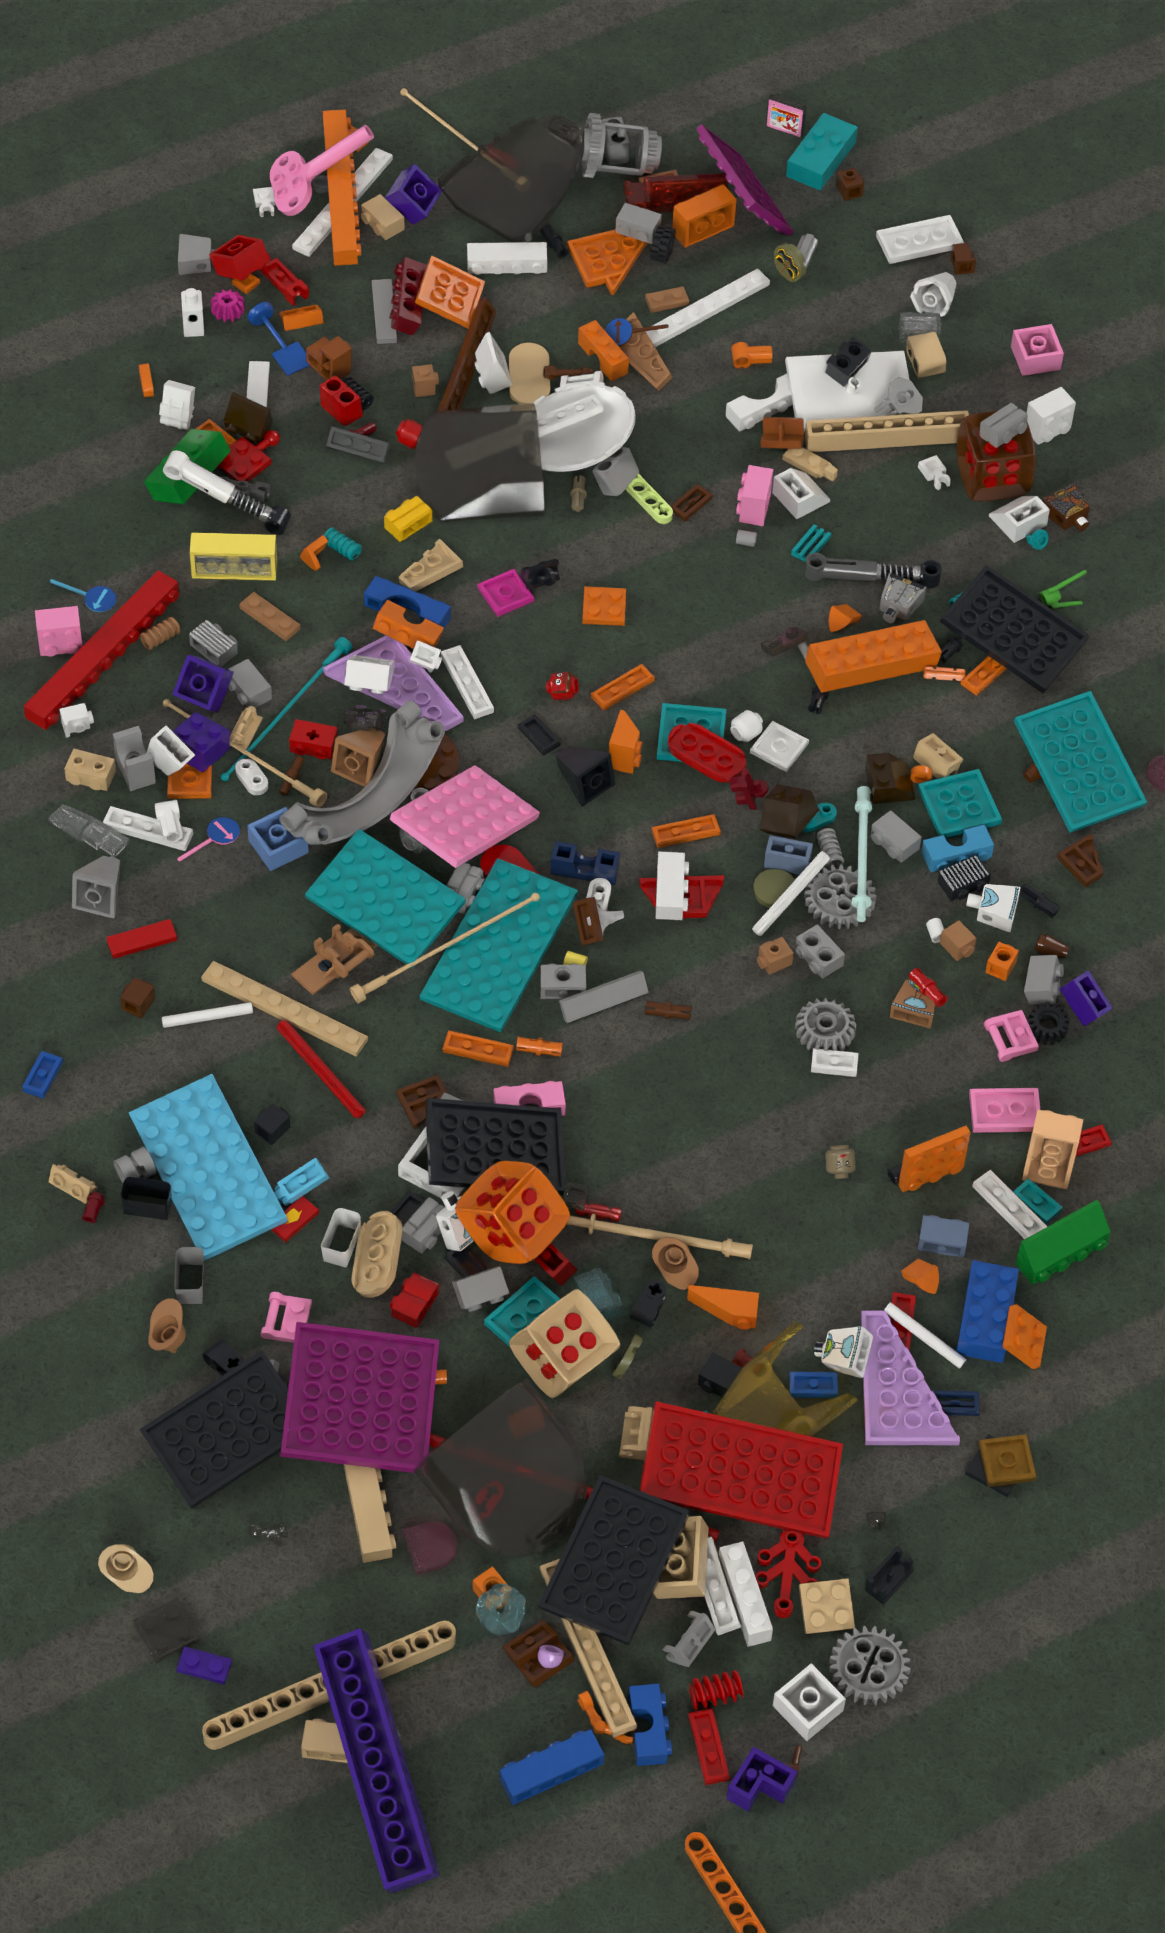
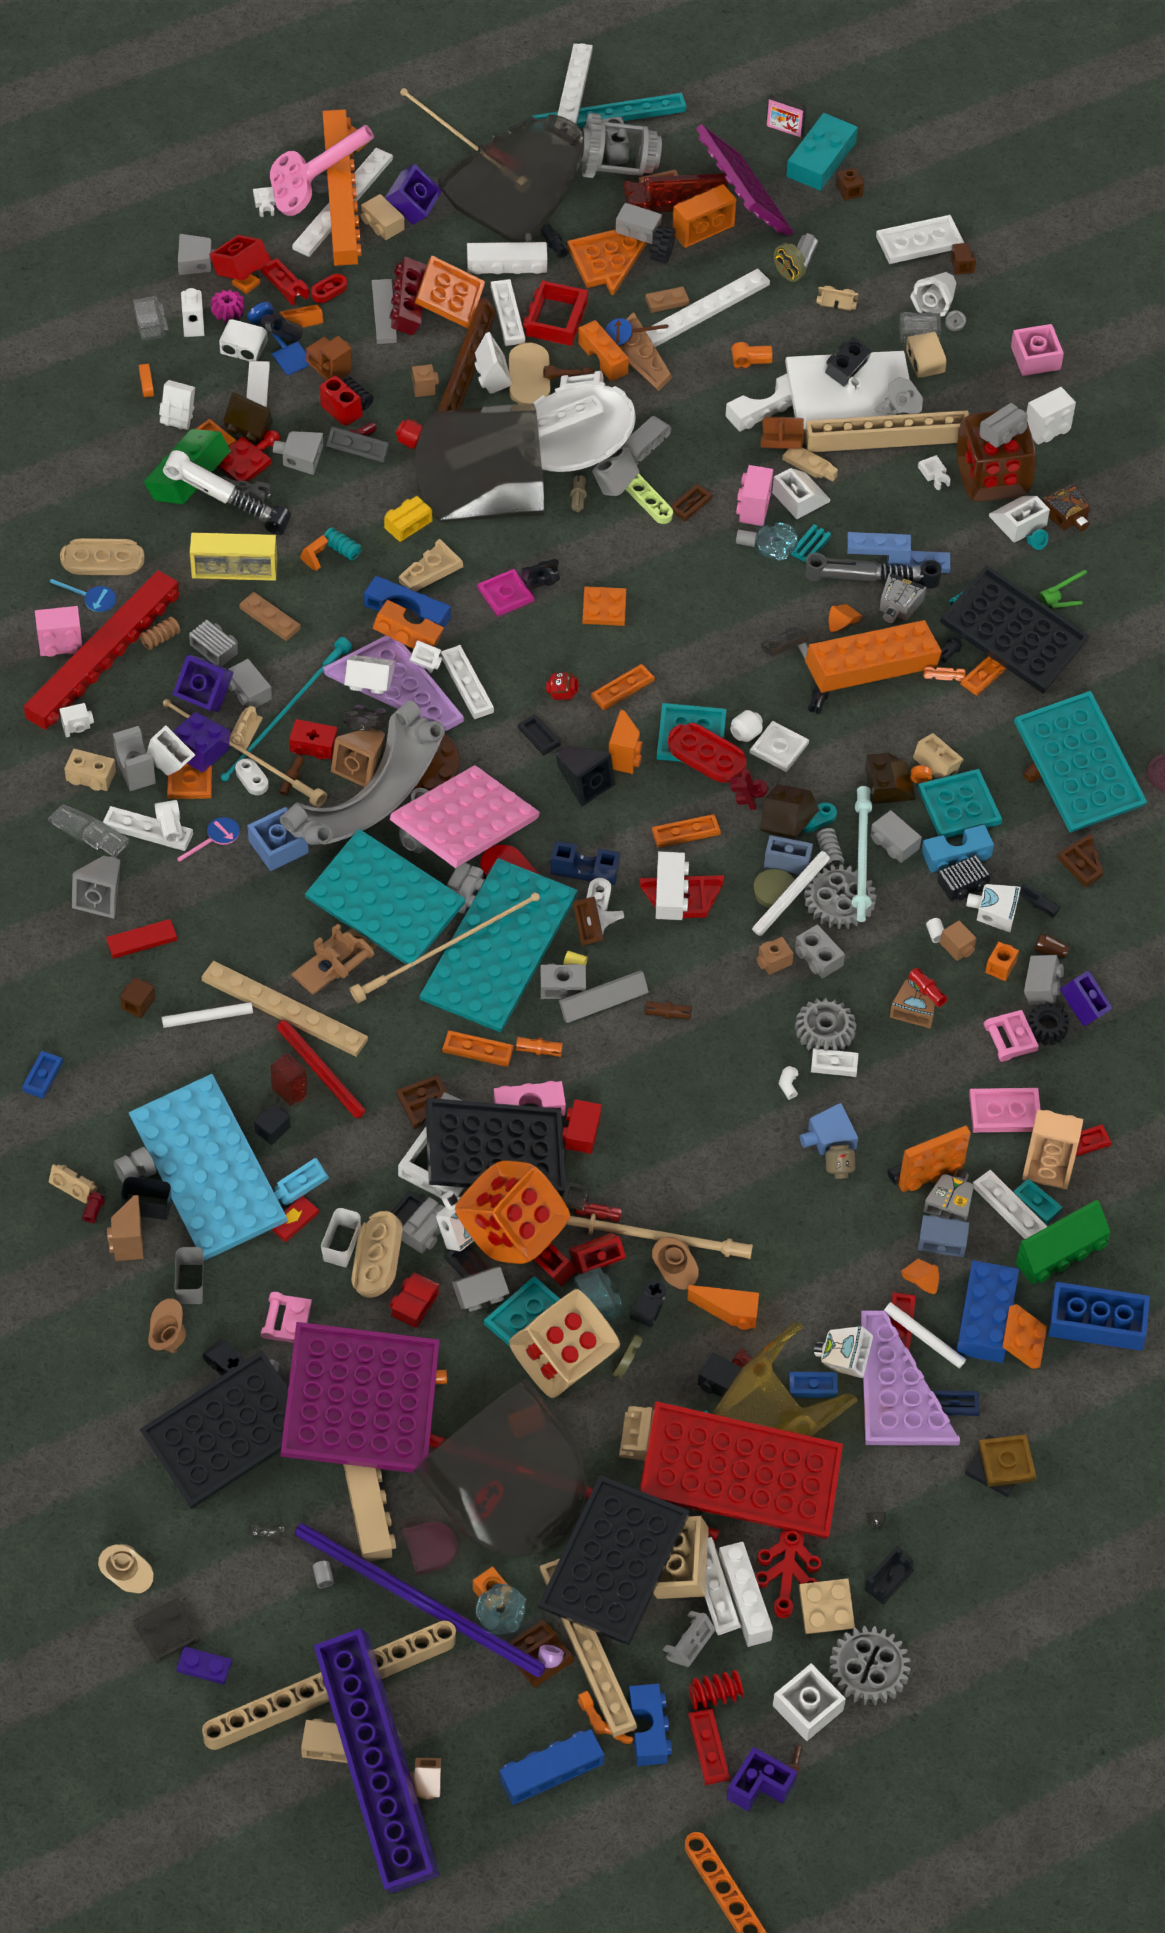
none -> tan tile [60,538,145,575]
none -> medium nougat slope [107,1195,144,1261]
none -> clear brick [133,296,168,342]
none -> white piece [219,319,268,361]
none -> black piece [261,314,303,343]
none -> clear red brick [270,1053,307,1106]
none -> light grey torso [273,431,323,475]
none -> dark purple axle [295,1523,545,1677]
none -> red plate [311,274,347,303]
none -> light grey hinge [313,1561,334,1589]
none -> medium nougat brick [410,1758,441,1800]
none -> white plate [491,279,525,346]
none -> red window [523,280,588,346]
none -> teal plate [532,93,686,135]
none -> white plate [552,43,593,146]
none -> red brick [562,1100,602,1154]
none -> red brick [569,1233,626,1274]
none -> light grey beam [622,416,672,465]
none -> clear light blue plate [756,523,798,561]
none -> white arm [779,1066,798,1100]
none -> medium blue torso [800,1103,858,1155]
none -> tan hinge [816,286,858,311]
none -> medium blue bracket [847,532,950,573]
none -> light grey torso [923,1170,974,1222]
none -> light grey tile [945,310,966,331]
none -> blue brick [1048,1282,1150,1351]

